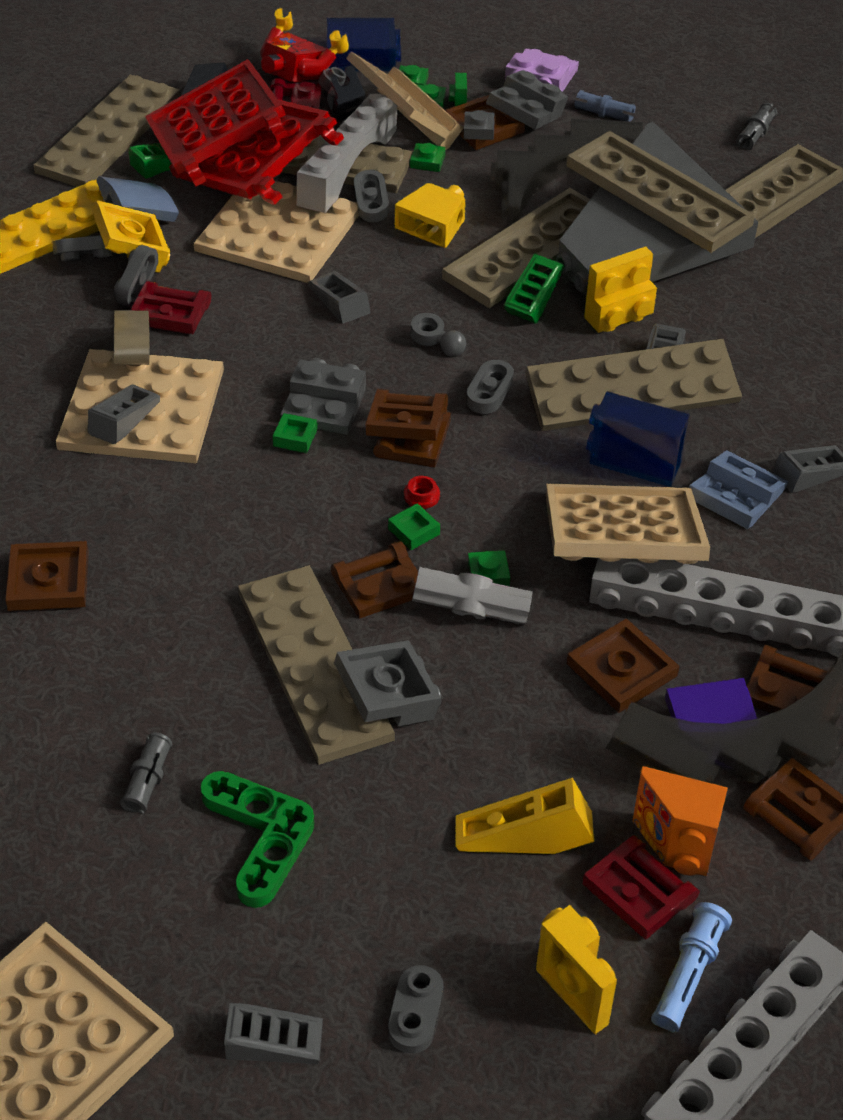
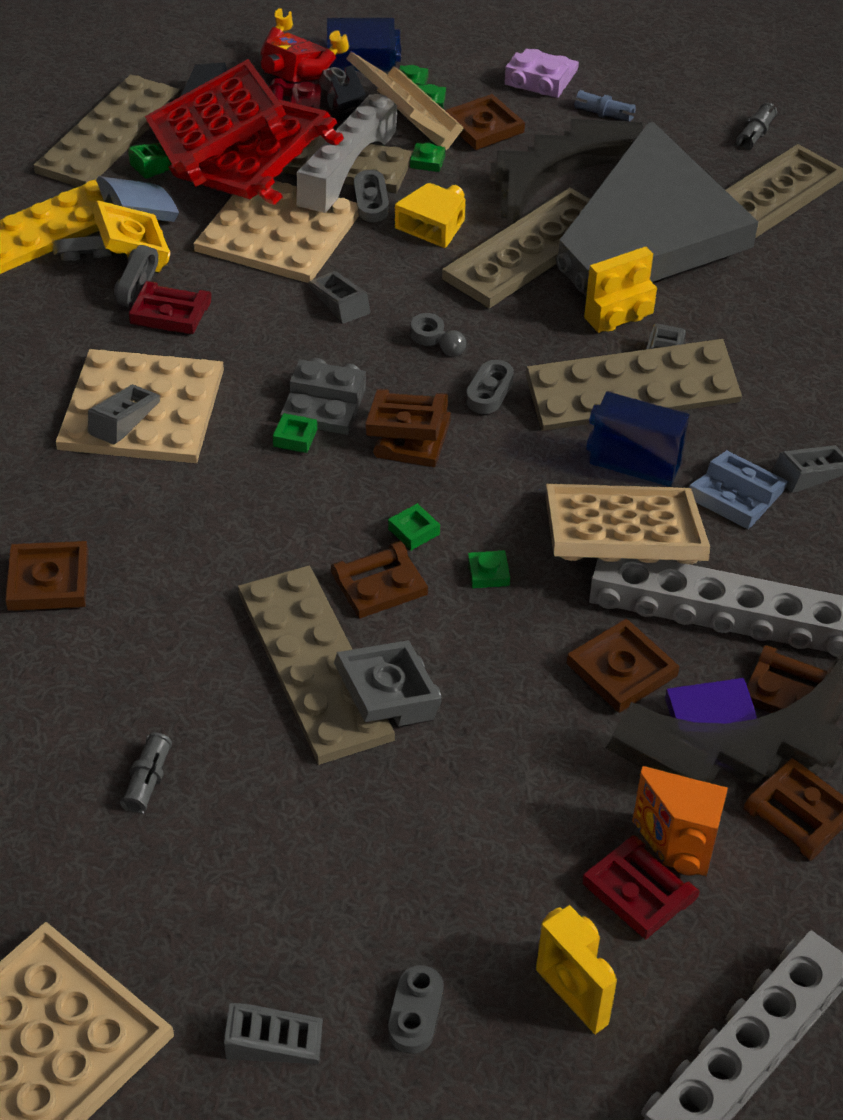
dark tan beam [114,310,150,365] -> none
green beam [201,771,314,908] -> none
red plate [404,476,440,509] -> none
light grey piece [412,567,532,625] -> none
green plate [449,73,467,107] -> none
yellow slope [456,777,594,854] -> none
dark grey plate [464,110,495,140] -> none
dark grey plate [486,70,569,130] -> none
green slope [504,254,565,324] -> none
dark tan plate [566,131,755,253] -> none
light blue pin [651,902,732,1033] -> none

